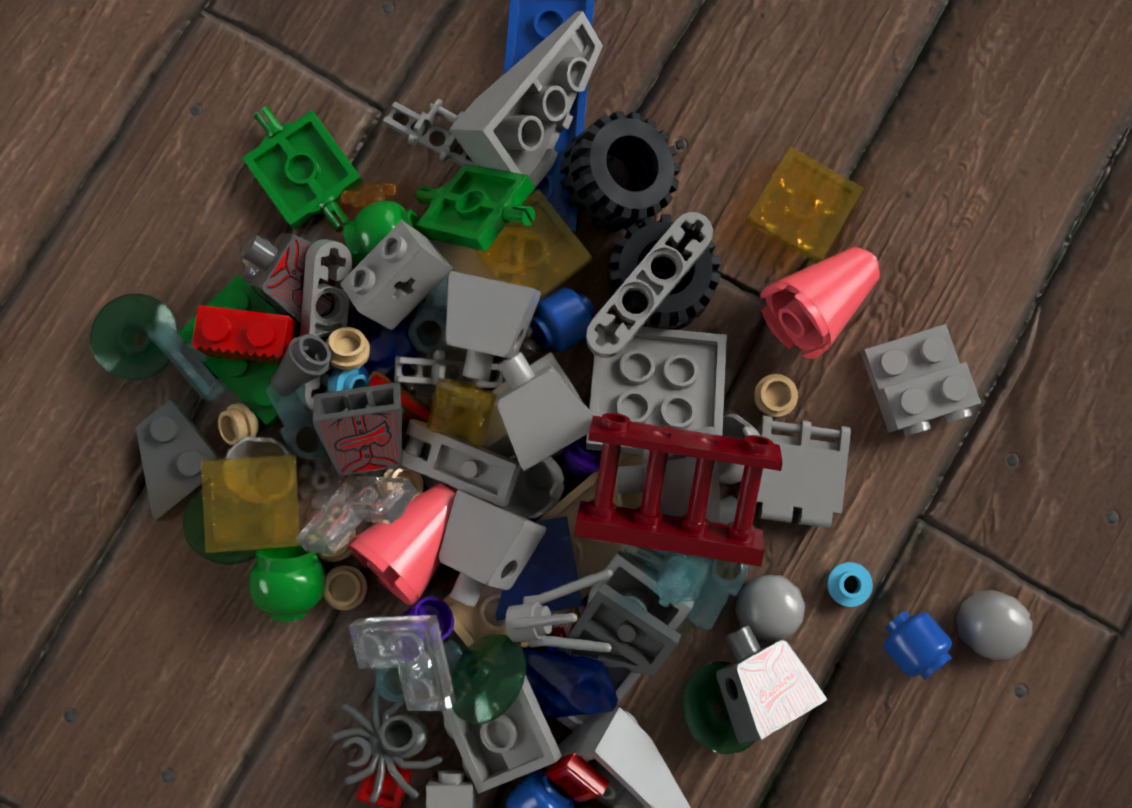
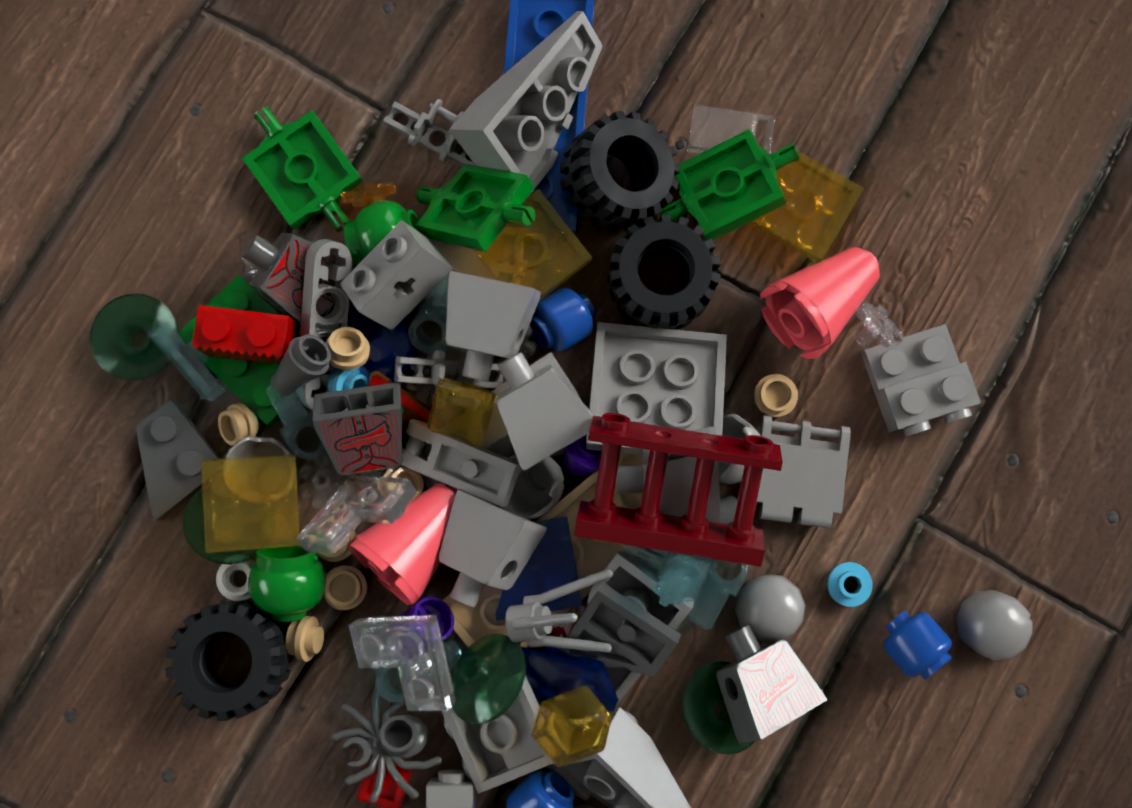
red tile [546,752,610,802] -> none
light grey beam [586,212,713,358] -> none
none -> black tyre [165,601,293,721]
none -> white plate [216,556,255,601]
none -> tan plate [285,616,324,662]
none -> clear yellow panel [531,686,612,768]
none -> green plate [660,129,800,240]
none -> clear piece [687,104,775,155]
none -> clear plant [854,301,904,348]

